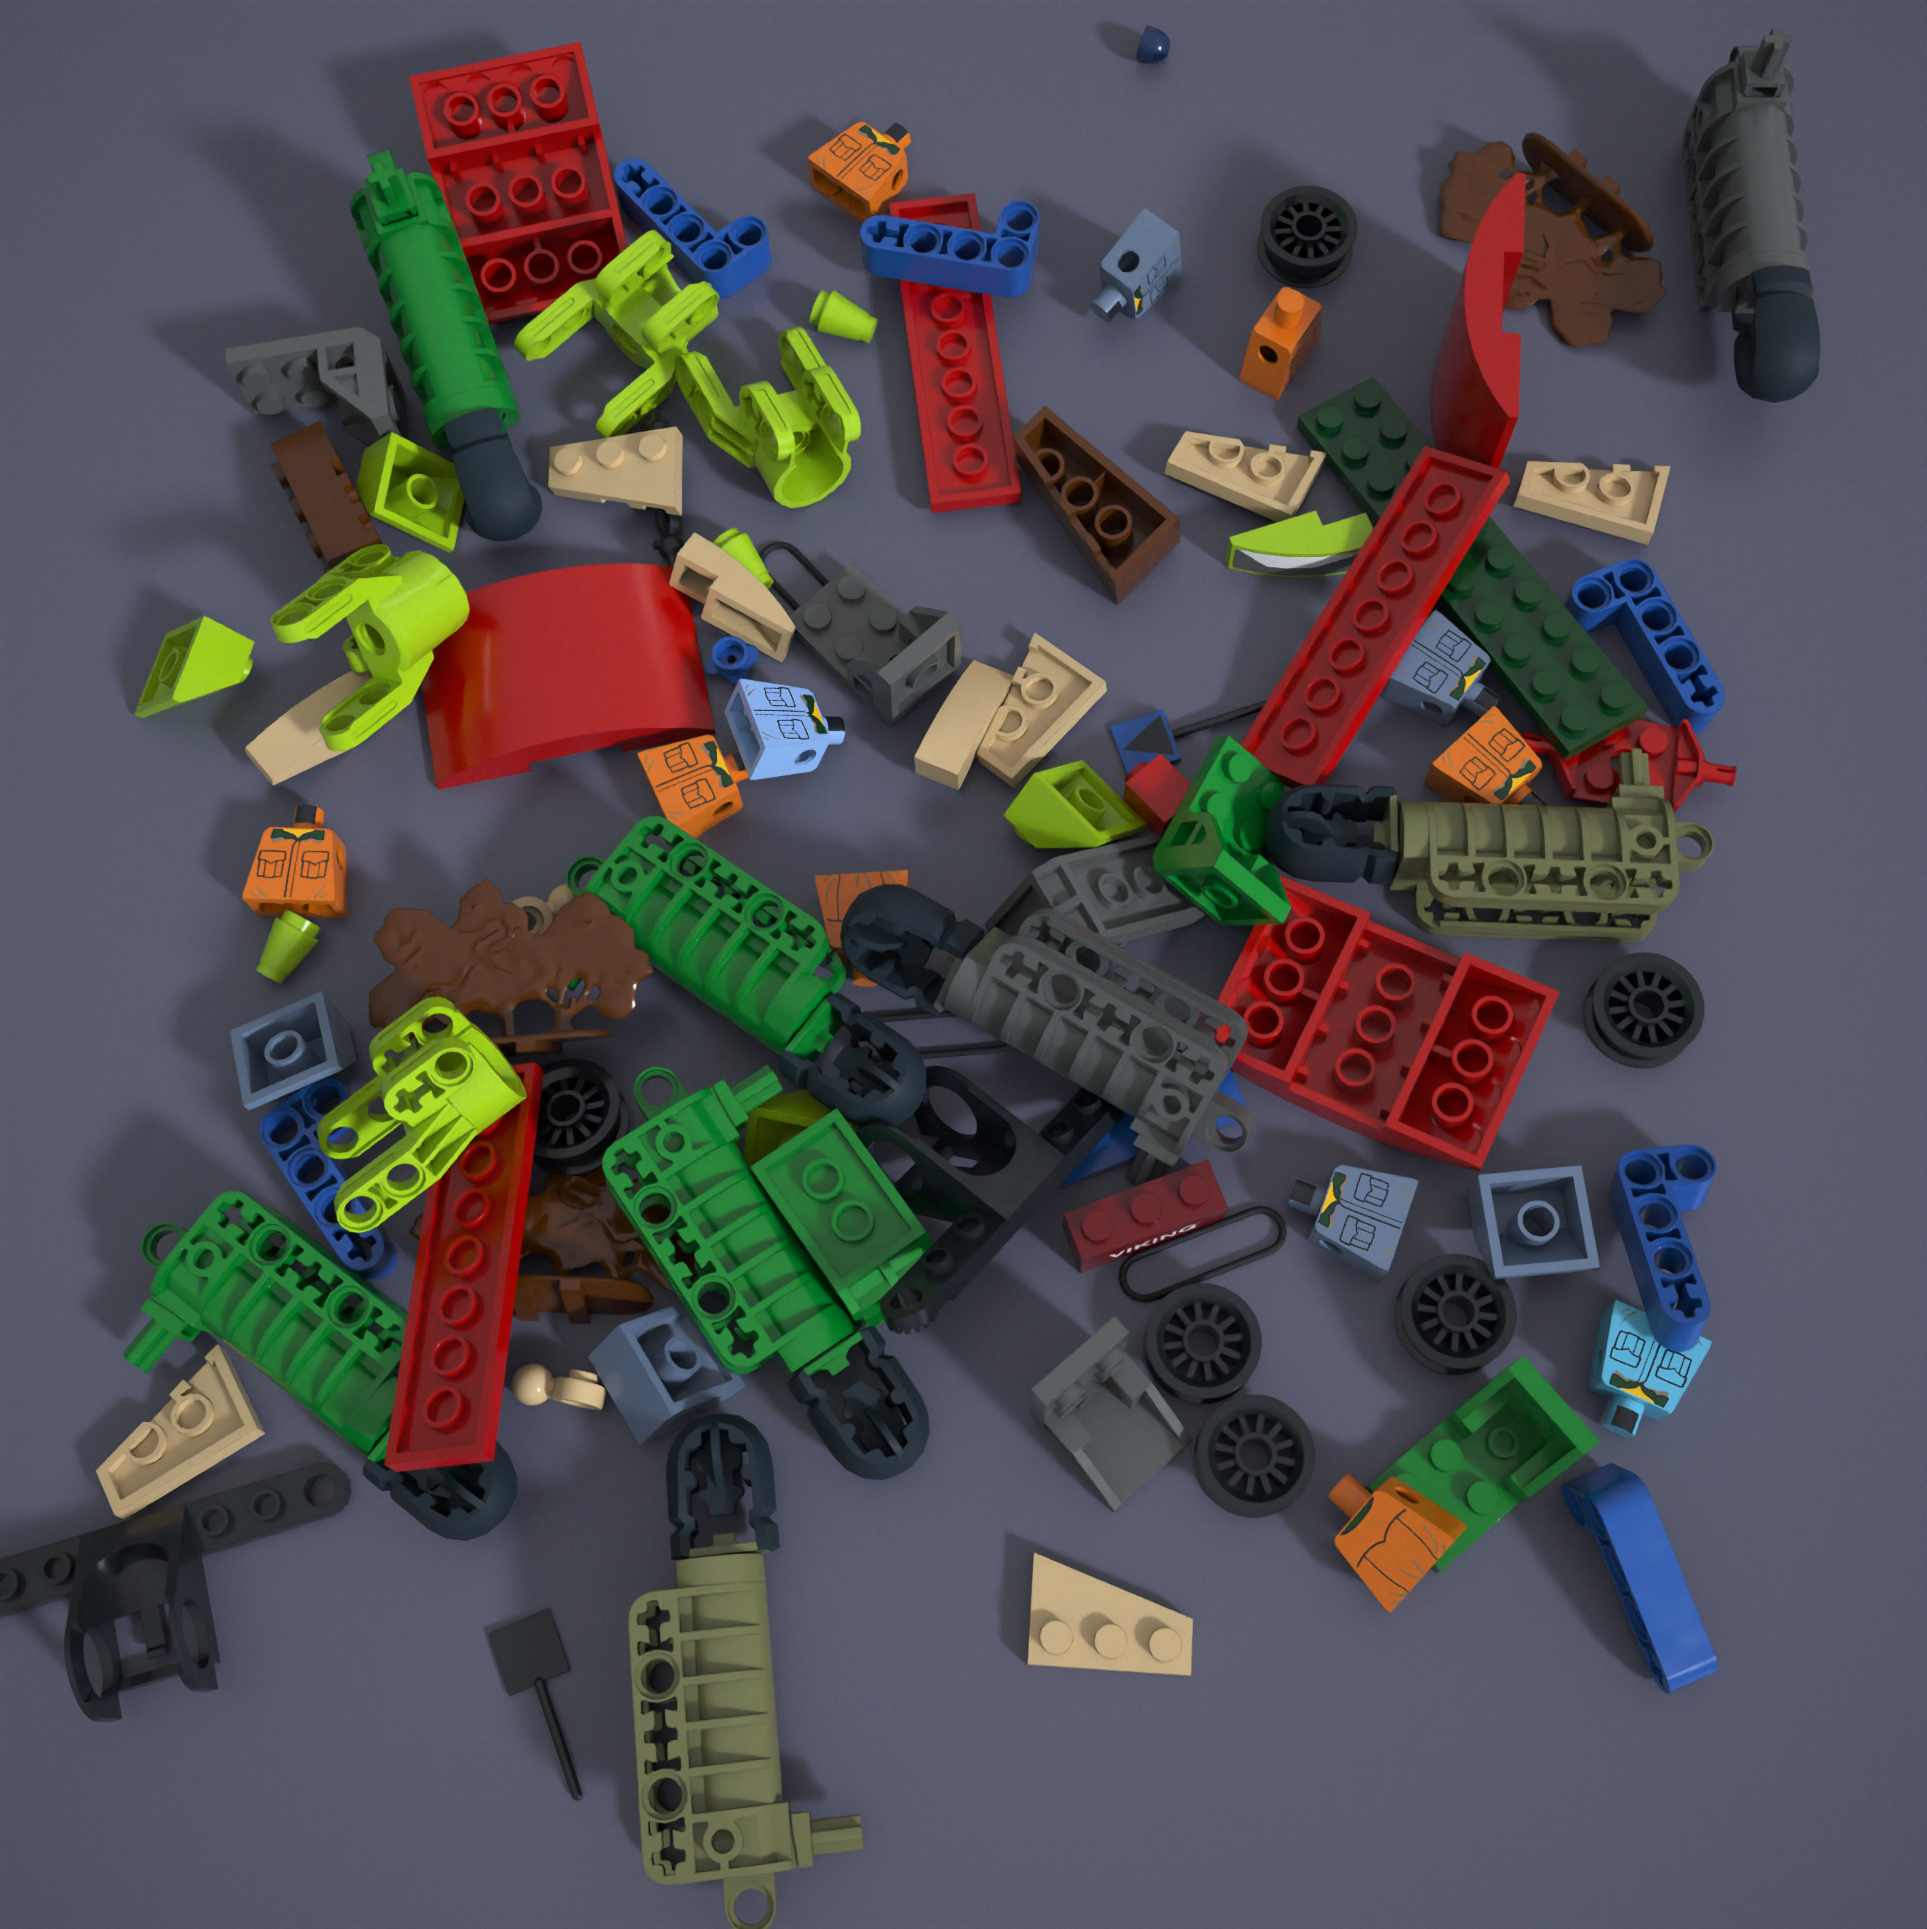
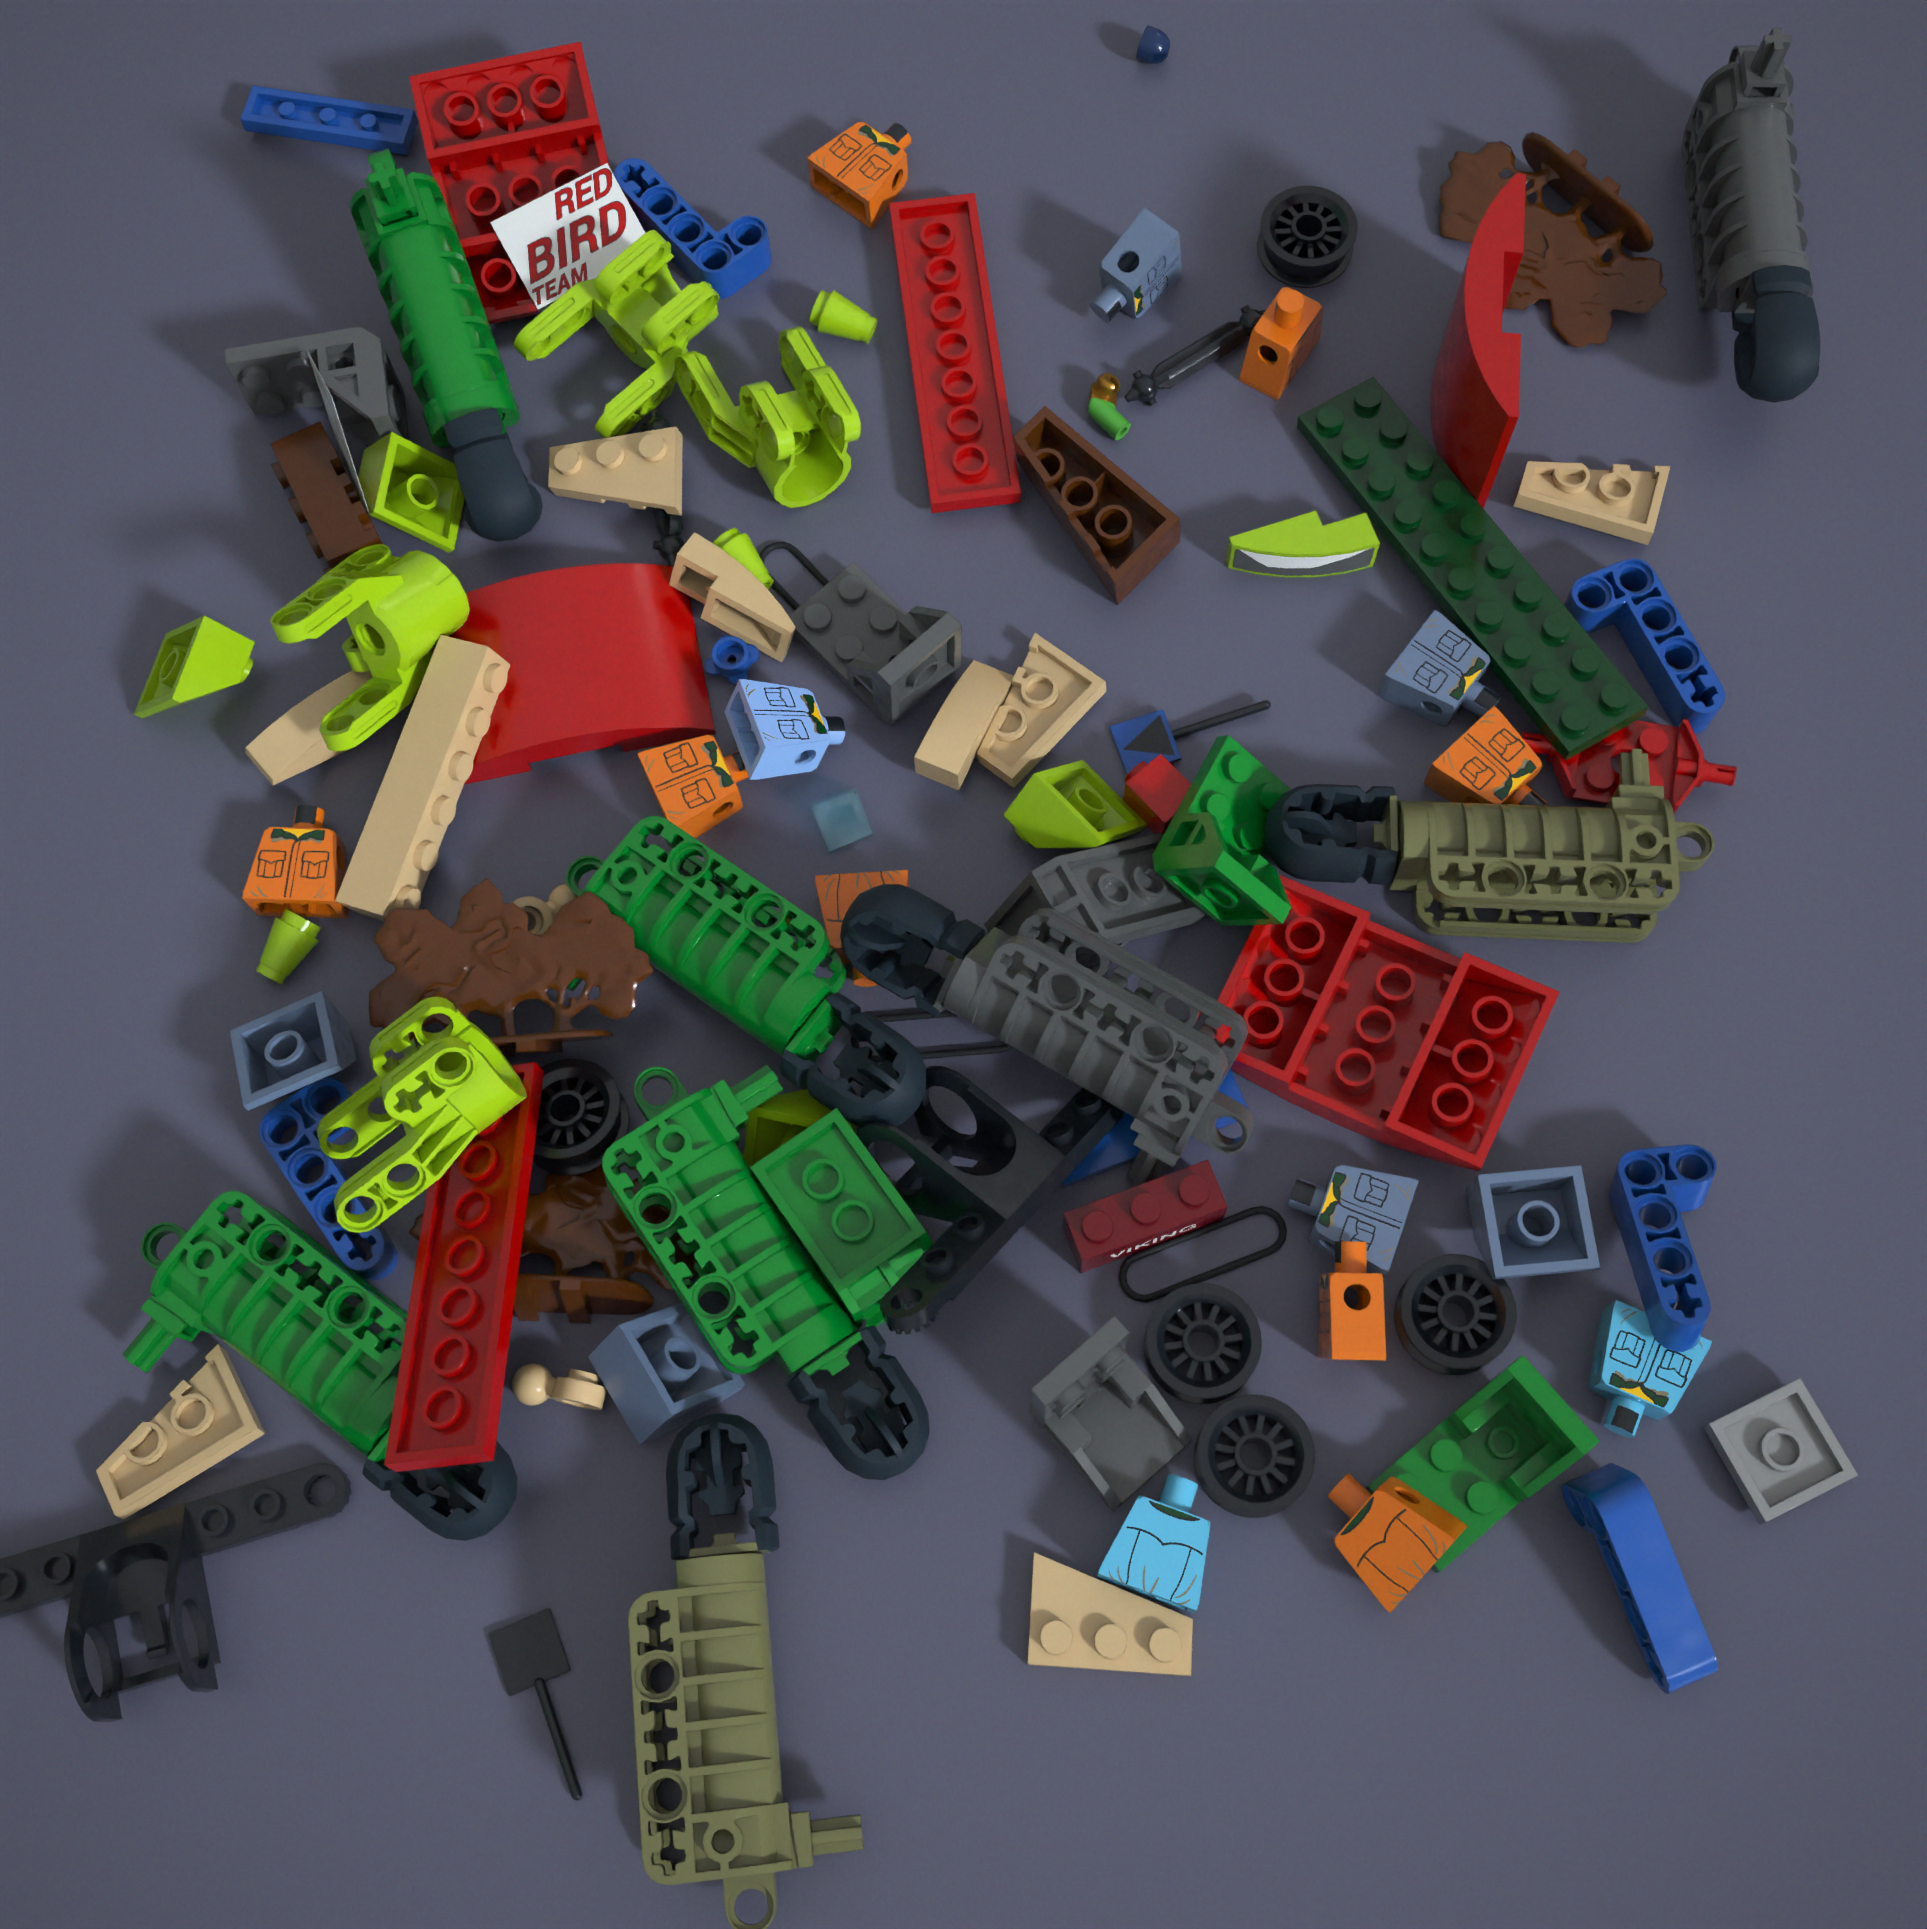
blue beam [860,201,1039,298] -> none
tan wing [1164,431,1326,522] -> none
red plate [1240,446,1510,787] -> none
black wheel [1584,952,1705,1069] -> none
none -> blue plate [240,86,419,155]
none -> white sticker [306,349,369,513]
none -> tan brick [335,635,510,922]
none -> white sticker [490,163,645,313]
none -> clear light blue slope [808,787,873,851]
none -> bright green arm [1087,373,1131,441]
none -> medium azure torso [1096,1474,1210,1614]
none -> black wheel [1125,305,1266,406]
none -> orange torso [1318,1241,1386,1361]
none -> light grey plate [1703,1378,1858,1524]

